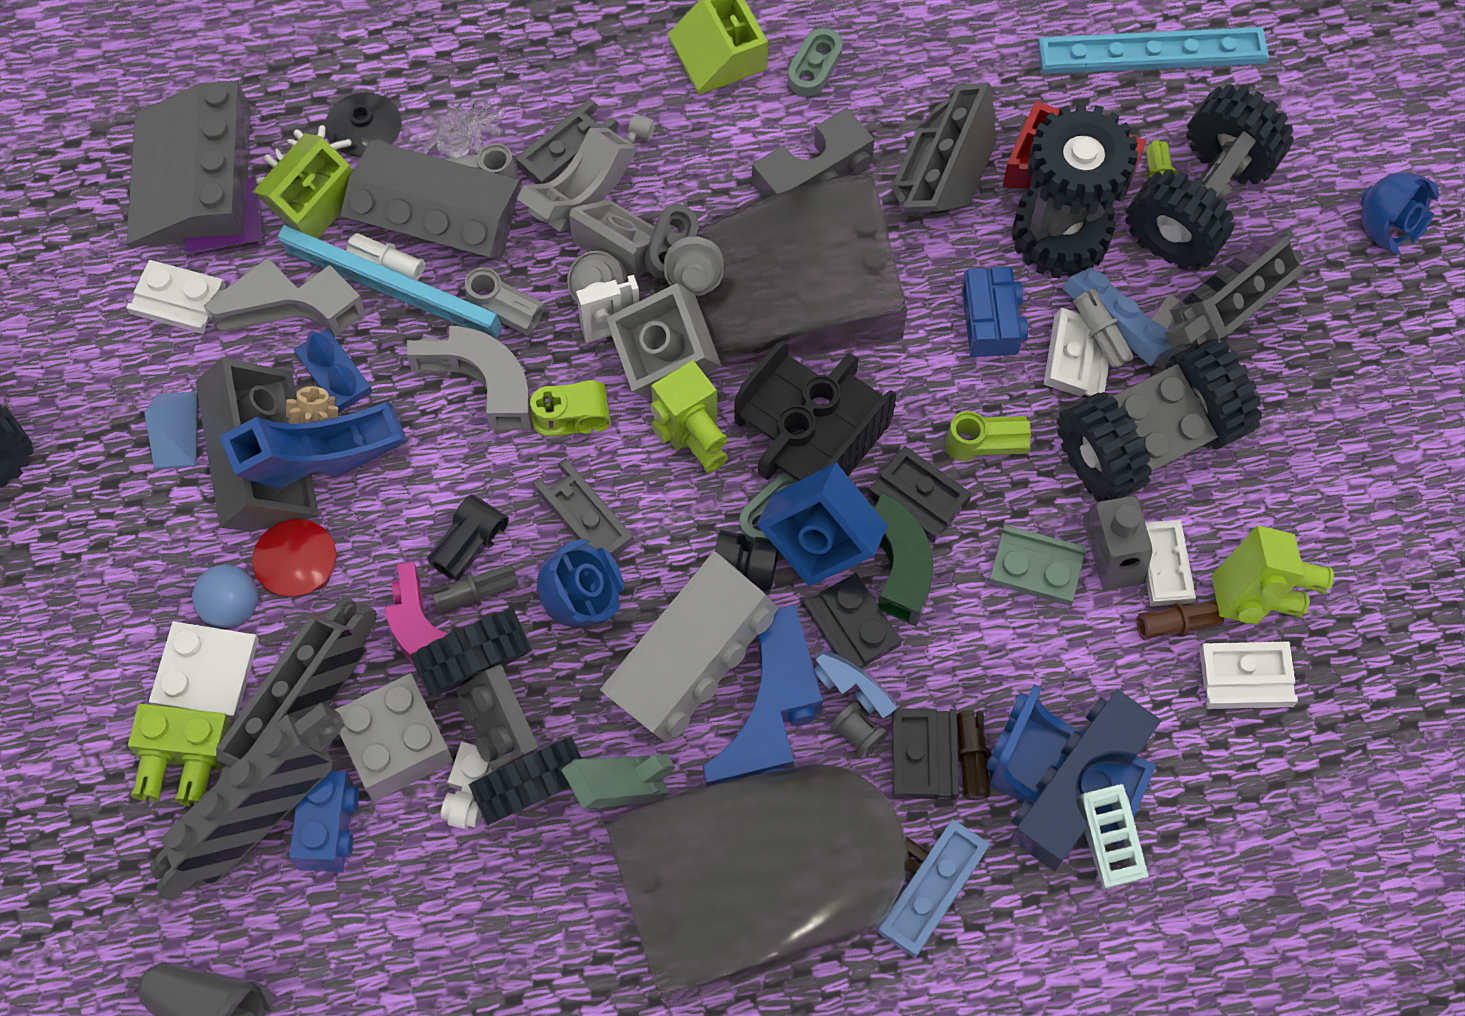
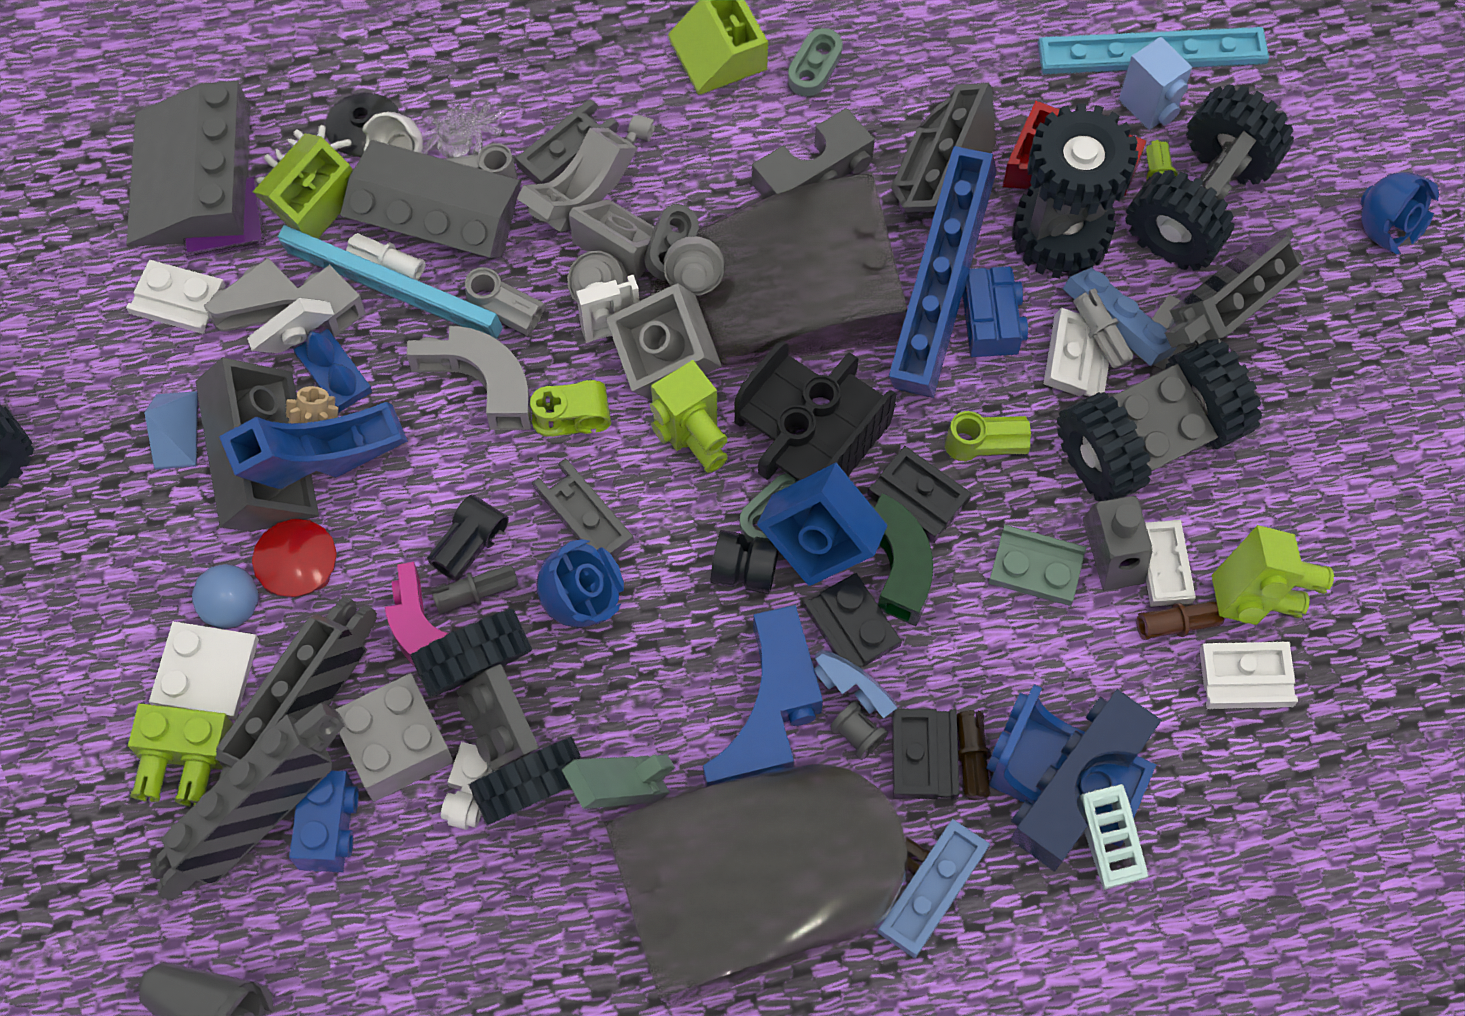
light grey slope [600,551,779,744] -> none
none -> white plate [247,298,334,353]
none -> white hair [362,112,423,153]
none -> blue brick [889,146,997,398]
none -> light blue brick [1119,37,1192,130]

